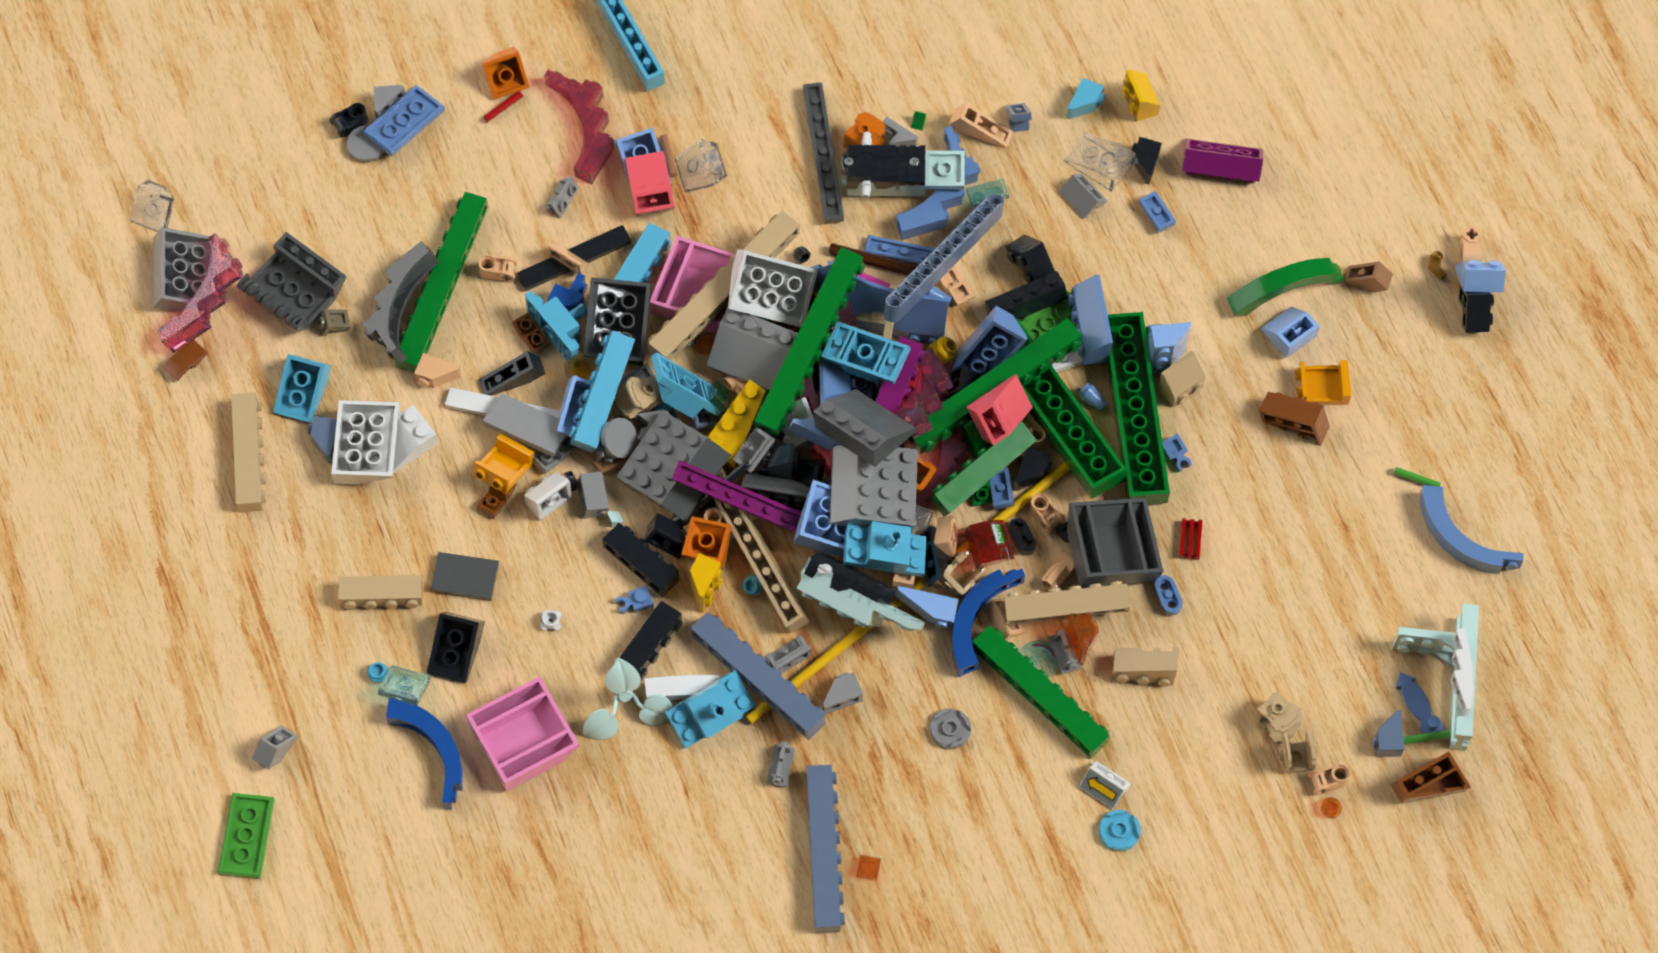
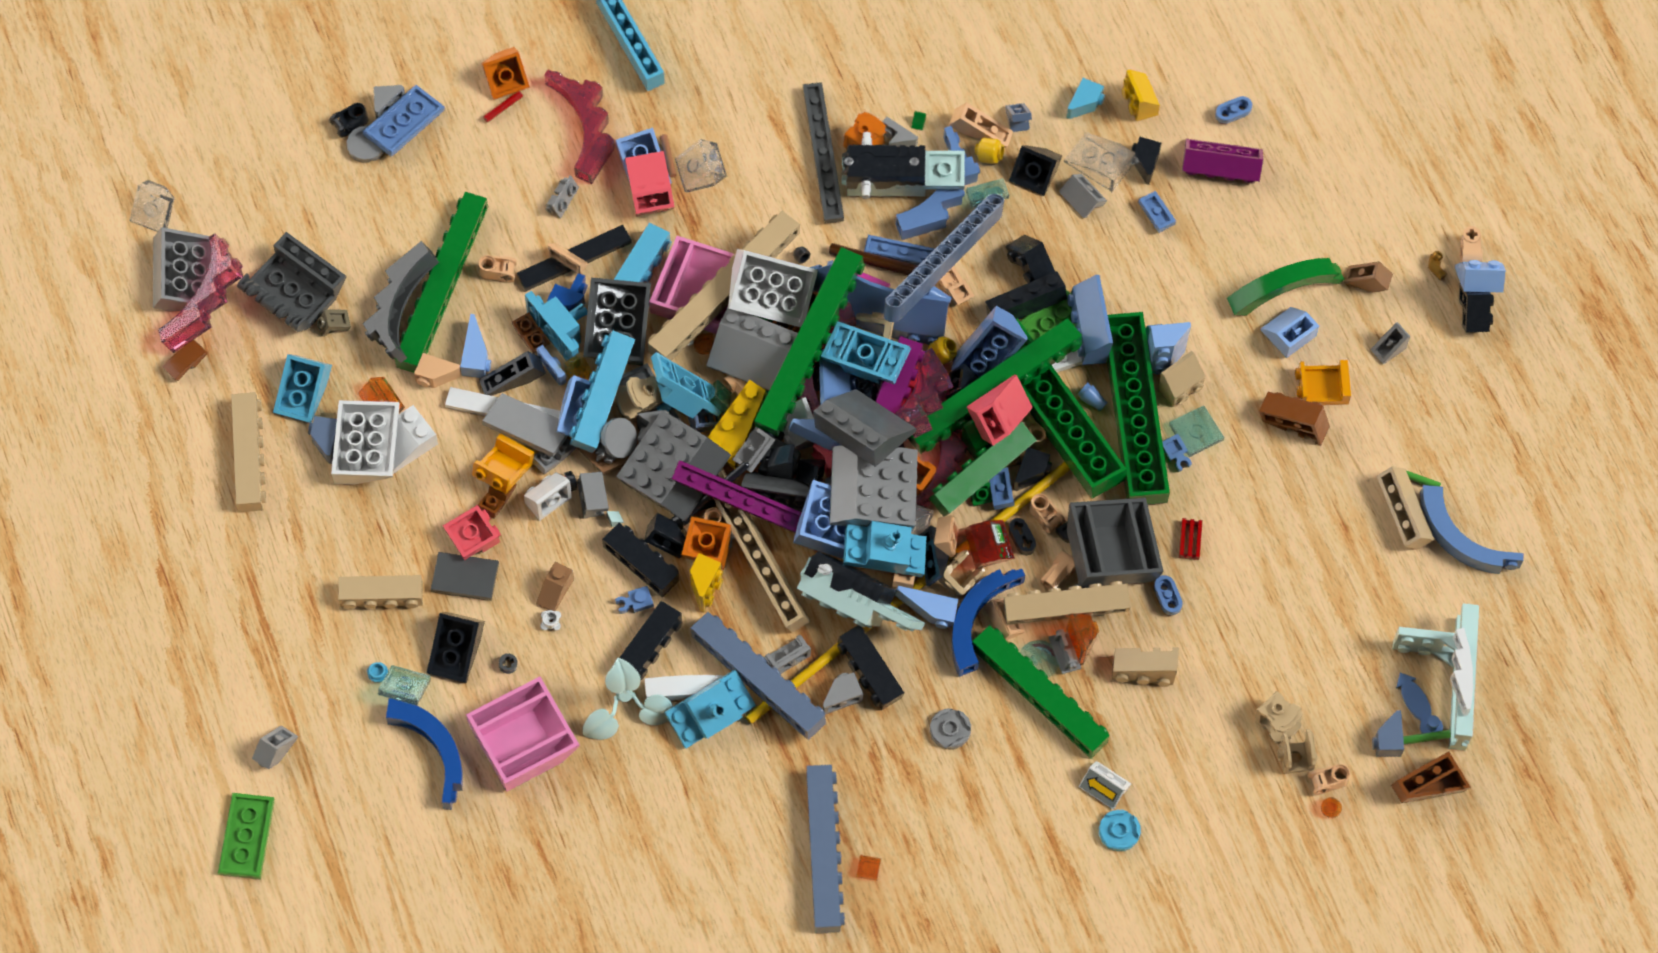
medium azure plate [743,575,763,596] -> none
light grey hinge [766,741,795,787] -> none
none -> clear orange panel [358,377,405,412]
none -> coral plate [443,505,501,560]
none -> light blue slope [460,314,491,378]
none -> dark grey bush [499,653,517,674]
none -> medium nougat slope [536,561,574,611]
none -> light blue plate [537,345,566,386]
none -> black brick [837,625,904,710]
none -> yellow head [975,138,1005,164]
none -> black slope [1009,145,1063,195]
none -> clear light blue tile [1169,406,1224,457]
none -> medium blue plate [1215,96,1252,124]
none -> light grey slope [1370,322,1411,364]
none -> tan brick [1377,466,1434,549]

